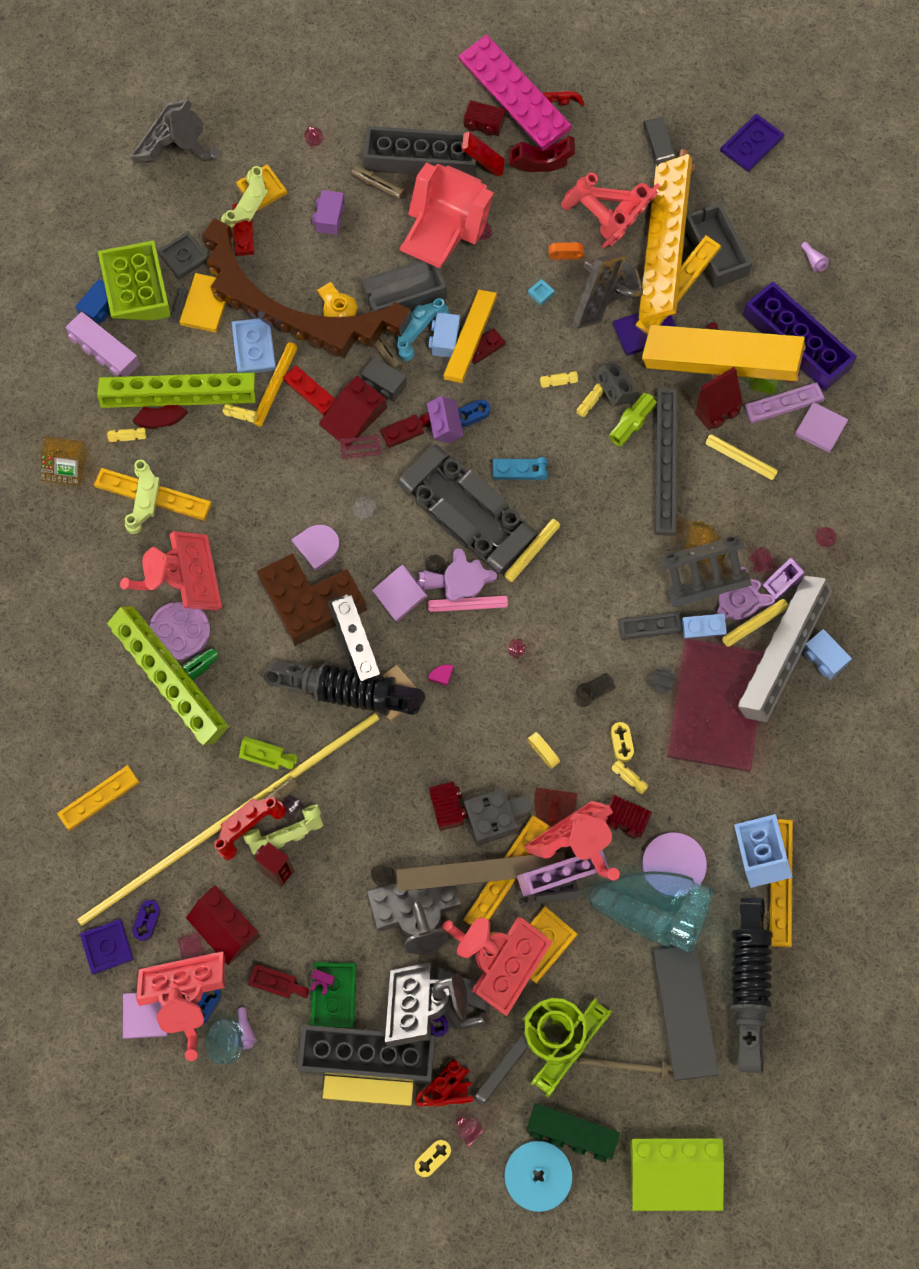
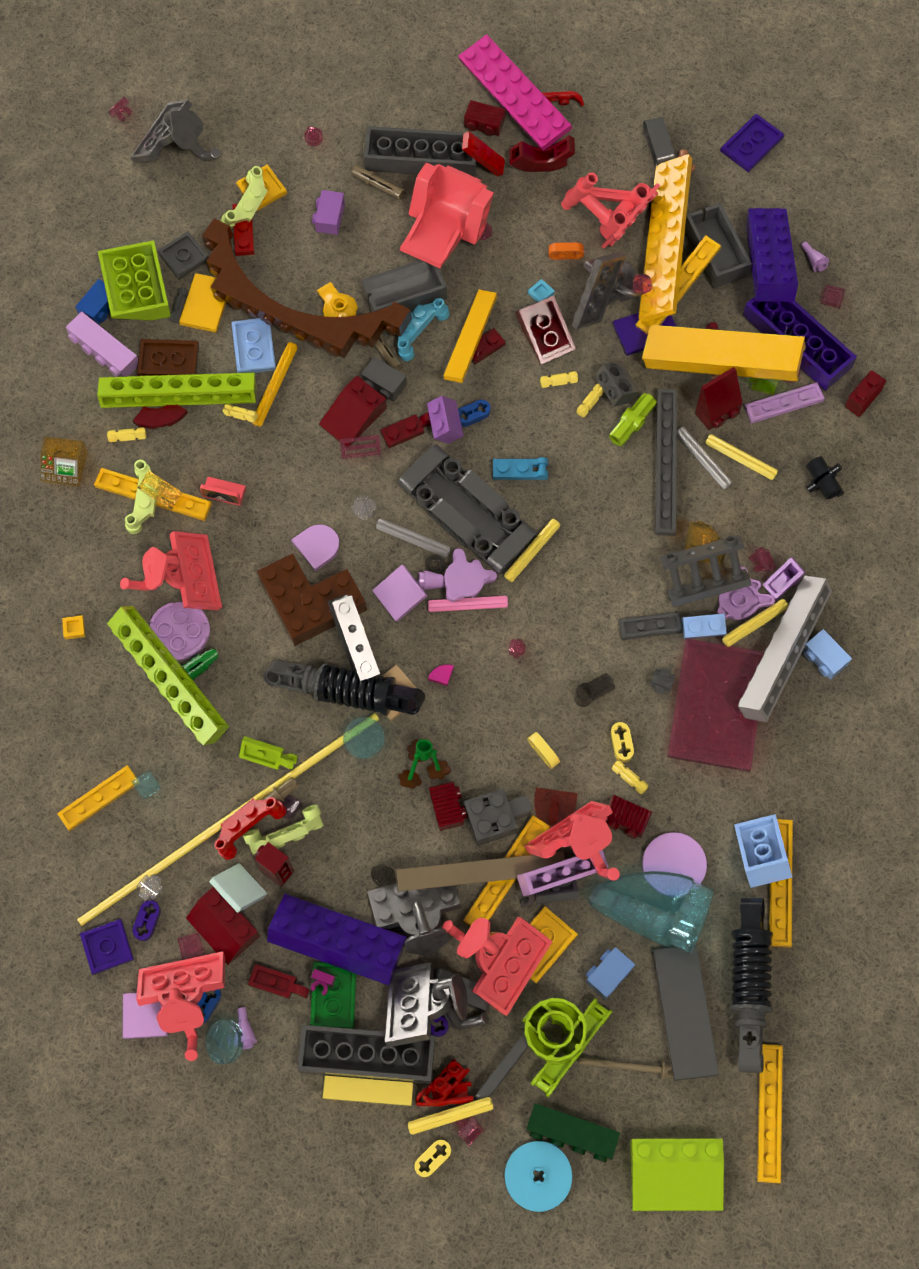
red plate [283,365,336,416] -> none
light blue brick [429,313,460,357] -> none
lavender tile [795,402,848,453] -> none
clear pink plate [816,527,836,547] -> none
none -> yellow plate [62,615,86,640]
none -> clear pink tile [108,97,132,122]
none -> clear light blue tile [132,770,161,800]
none -> reddish brown plate [137,339,199,376]
none -> clear gear [137,874,164,901]
none -> clear yellow tile [138,471,183,510]
none -> coral panel [200,477,246,506]
none -> light aqua tile [209,863,267,913]
none -> dark purple brick [267,894,406,986]
none -> clear light blue tile [343,717,385,759]
none -> light grey axle [376,518,451,557]
none -> plant [398,739,451,789]
none -> light yellow axle [408,1097,493,1135]
none -> slope [515,295,576,364]
none -> medium blue brick [586,947,635,1000]
none -> clear pink tile [633,274,652,294]
none -> light grey axle [677,427,732,489]
none -> dark purple brick [746,208,798,302]
none -> yellow tile [757,1044,783,1184]
none -> black pin [806,456,844,500]
none -> clear pink tile [821,285,845,309]
none -> dark red brick [845,370,886,417]

